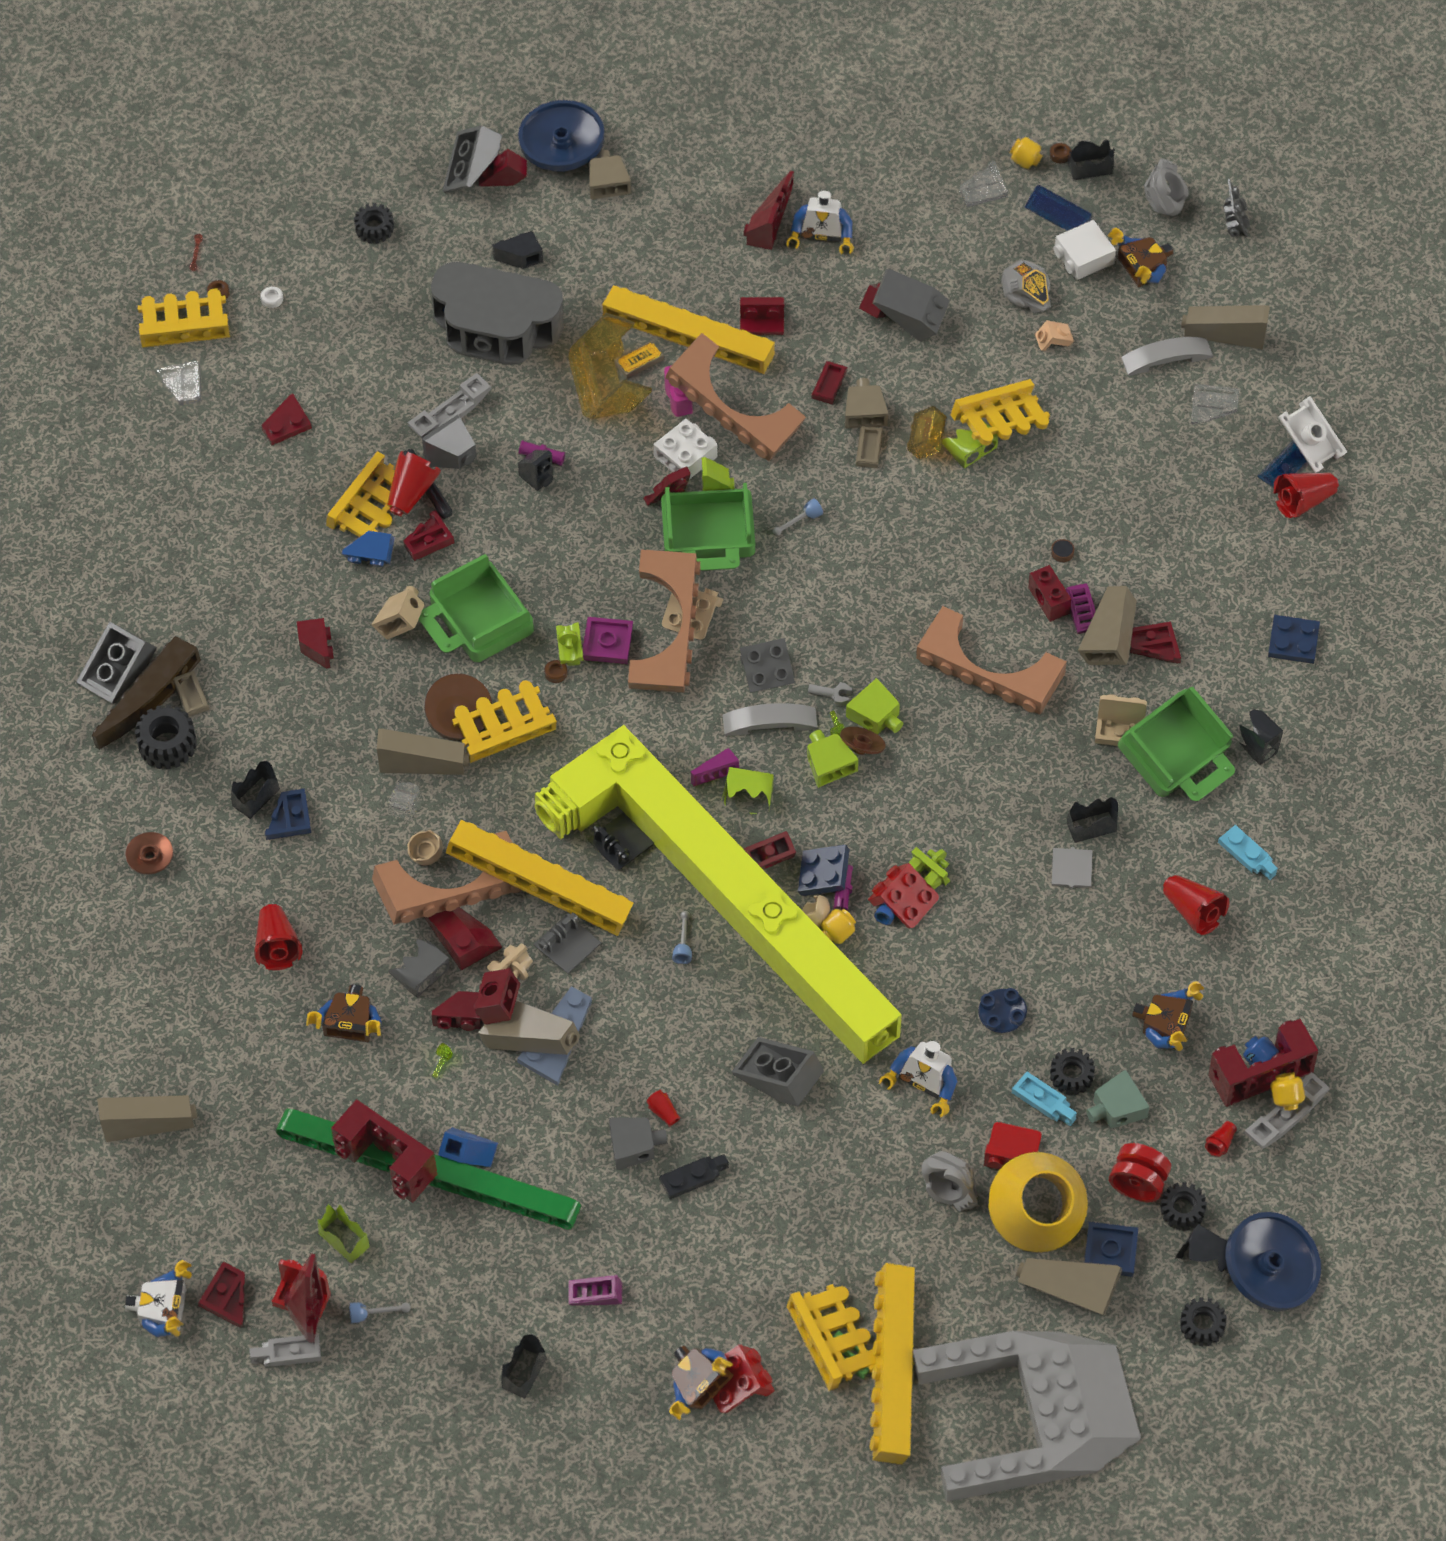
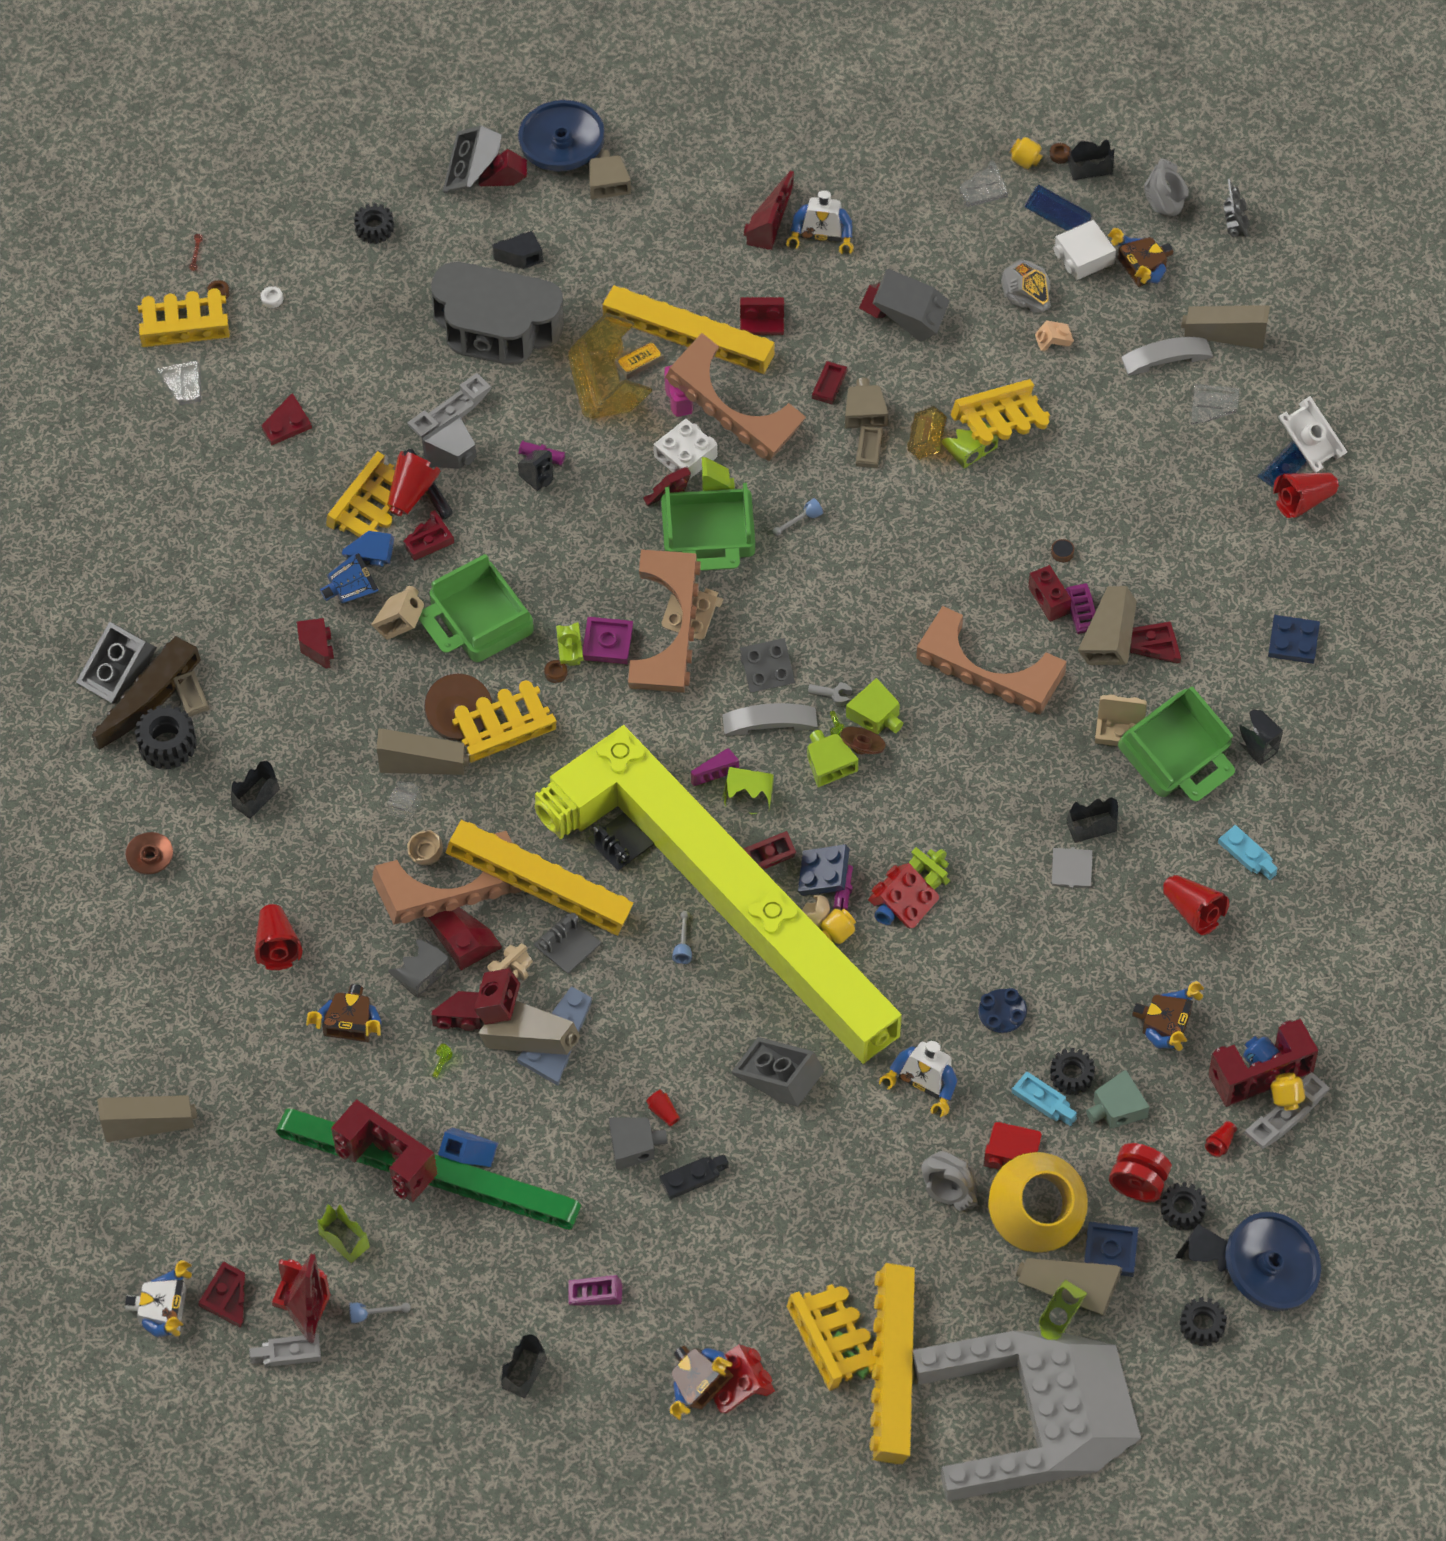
dark blue wing [265,788,311,840] -> none
none -> blue torso [320,552,378,603]
none -> lime piece [1039,1280,1087,1340]

